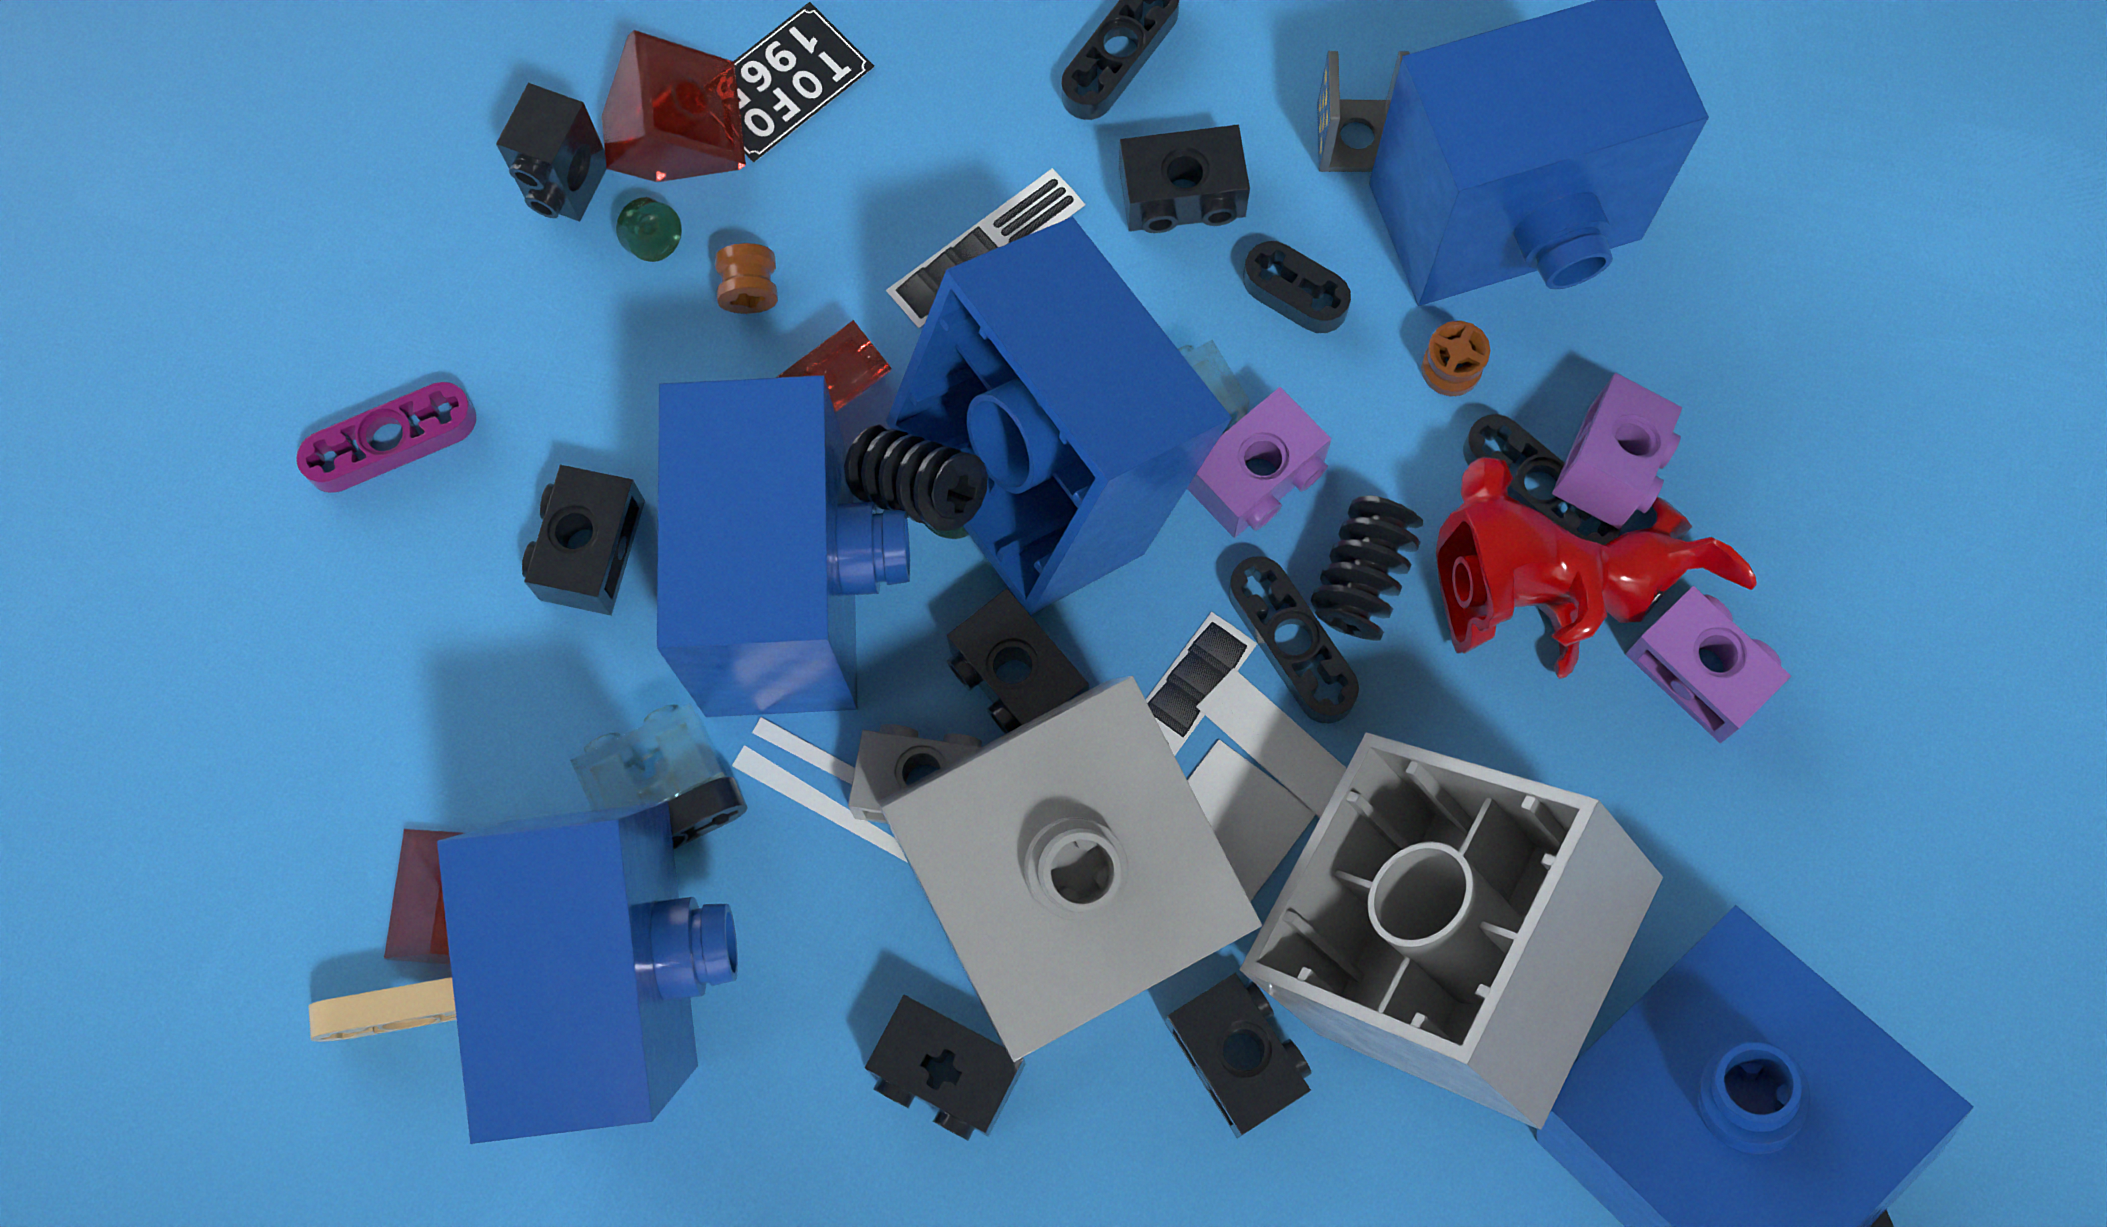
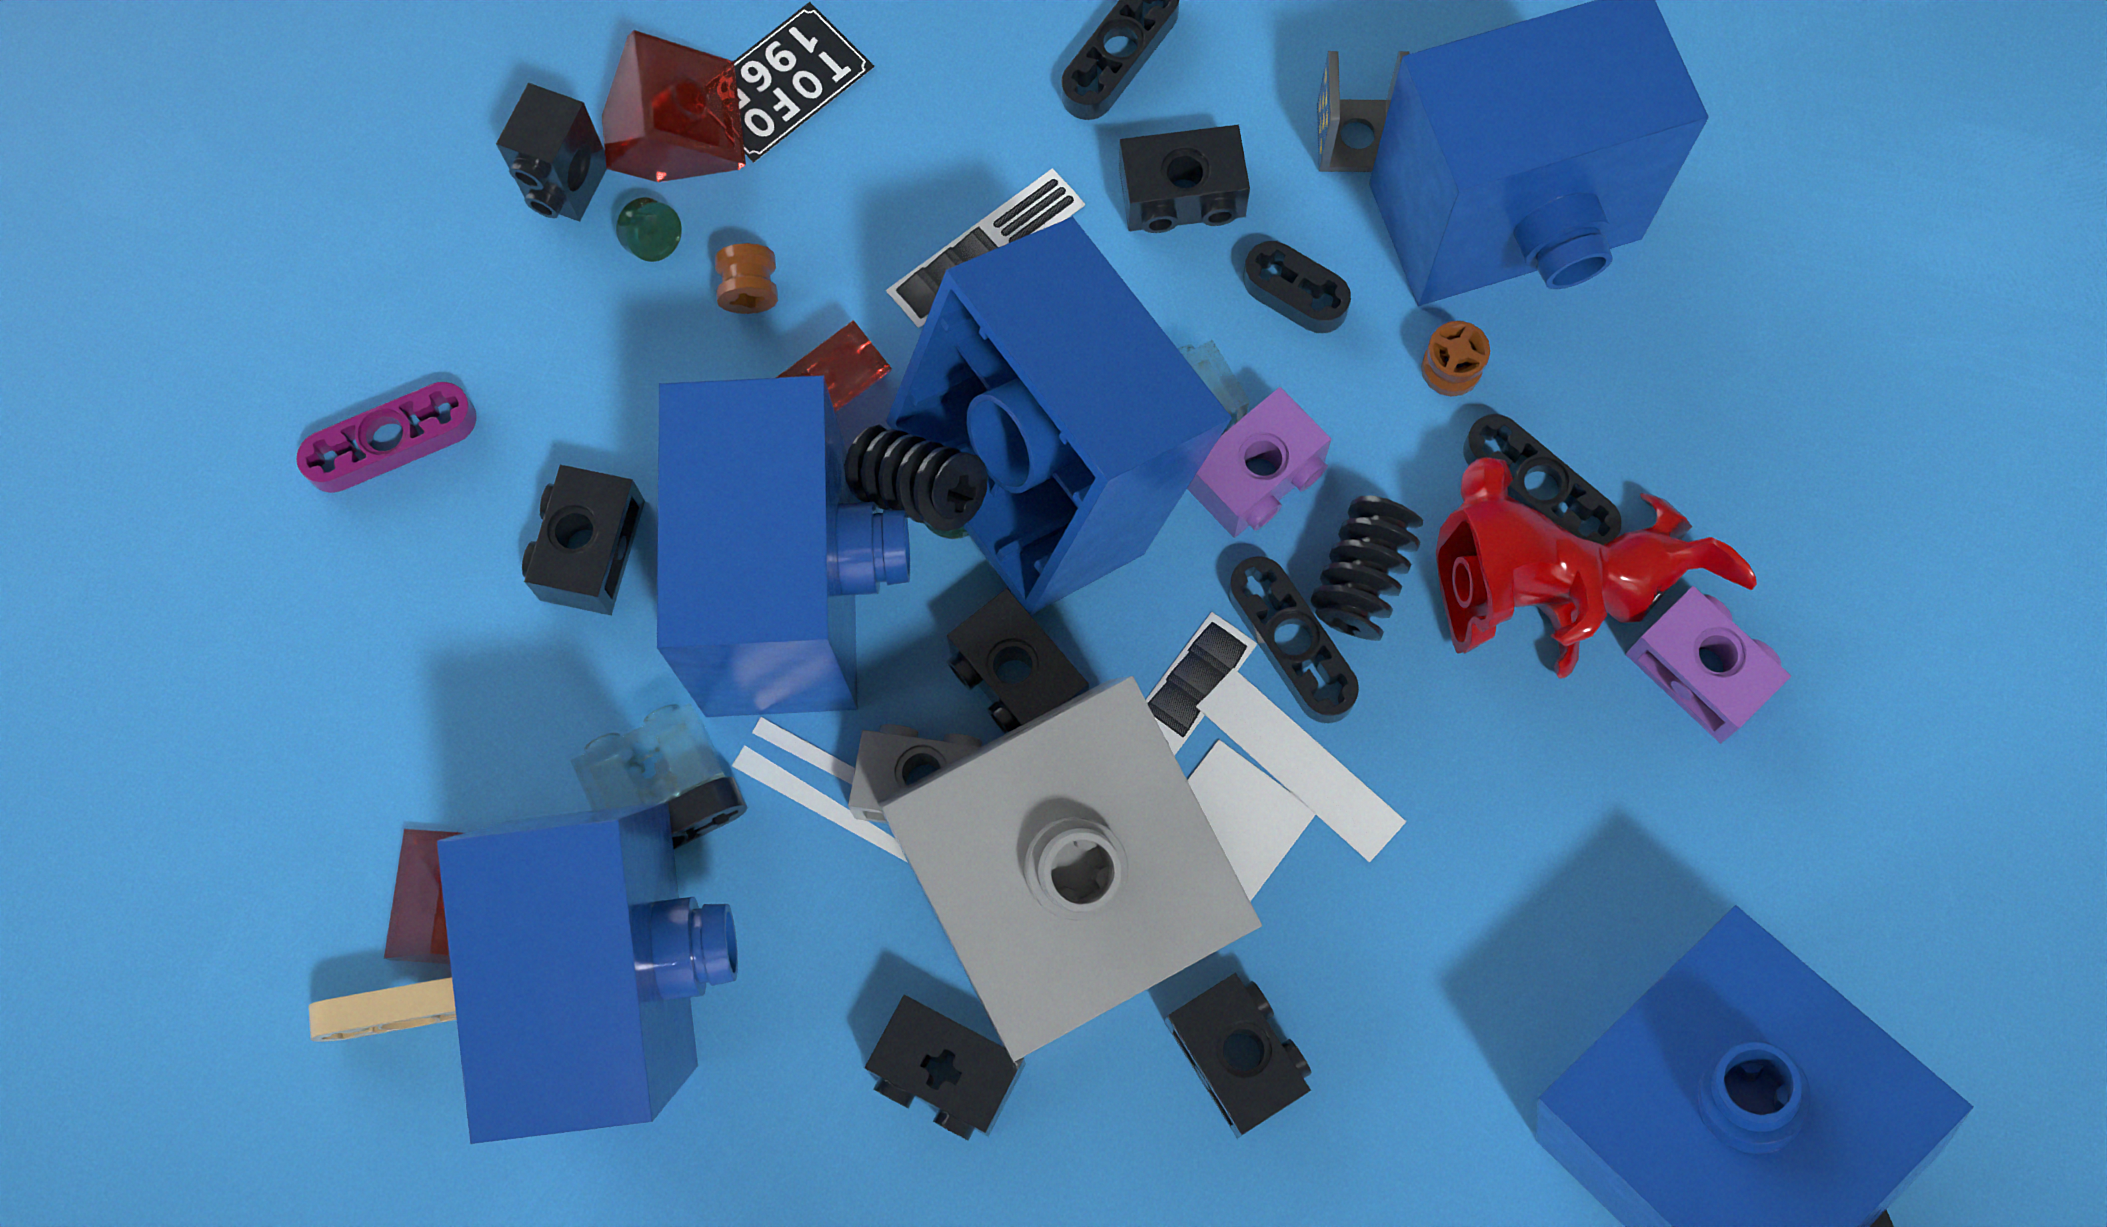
light grey brick [1239,732,1663,1130] -> none
medium lavender brick [1552,372,1682,530] -> none

